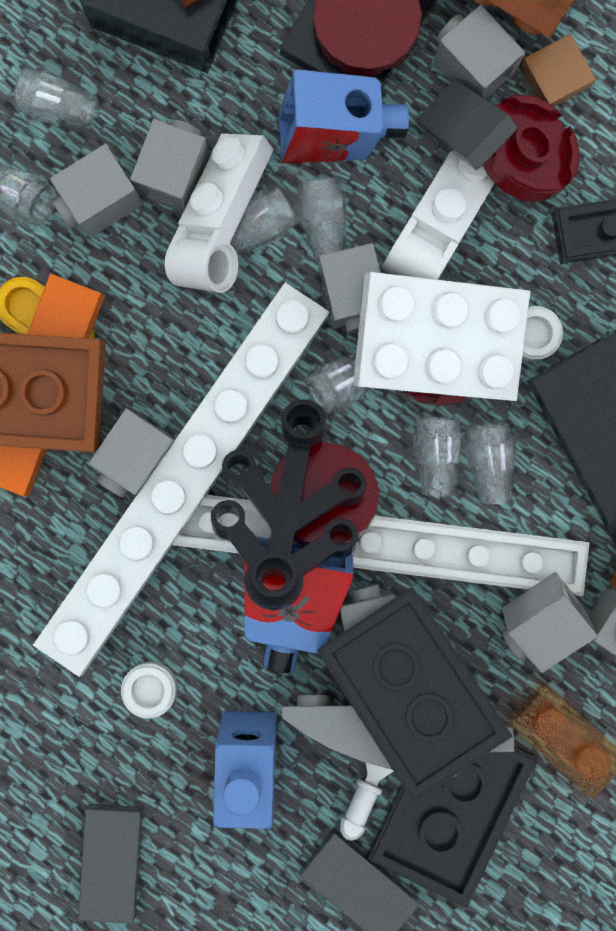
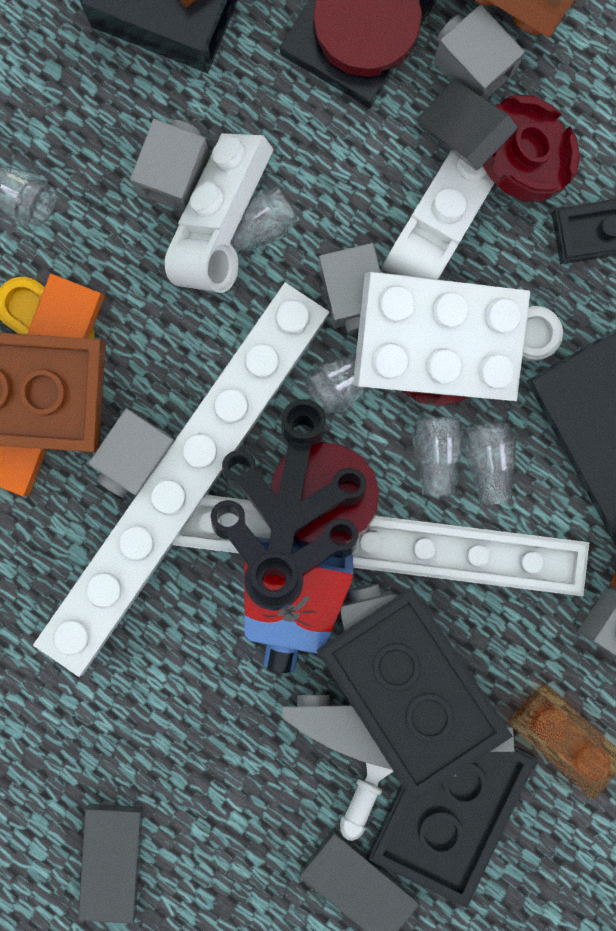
clear cone [13,65,99,129] -> none
light grey brick [50,143,144,238] -> none
white tile [121,661,177,719] -> none
medium blue torso [213,711,277,829] -> none
medium blue torso [279,70,409,164] -> none
clear cone [293,177,347,261] -> none
light grey brick [502,572,598,673] -> none
medium nougat tile [520,33,596,107] -> none

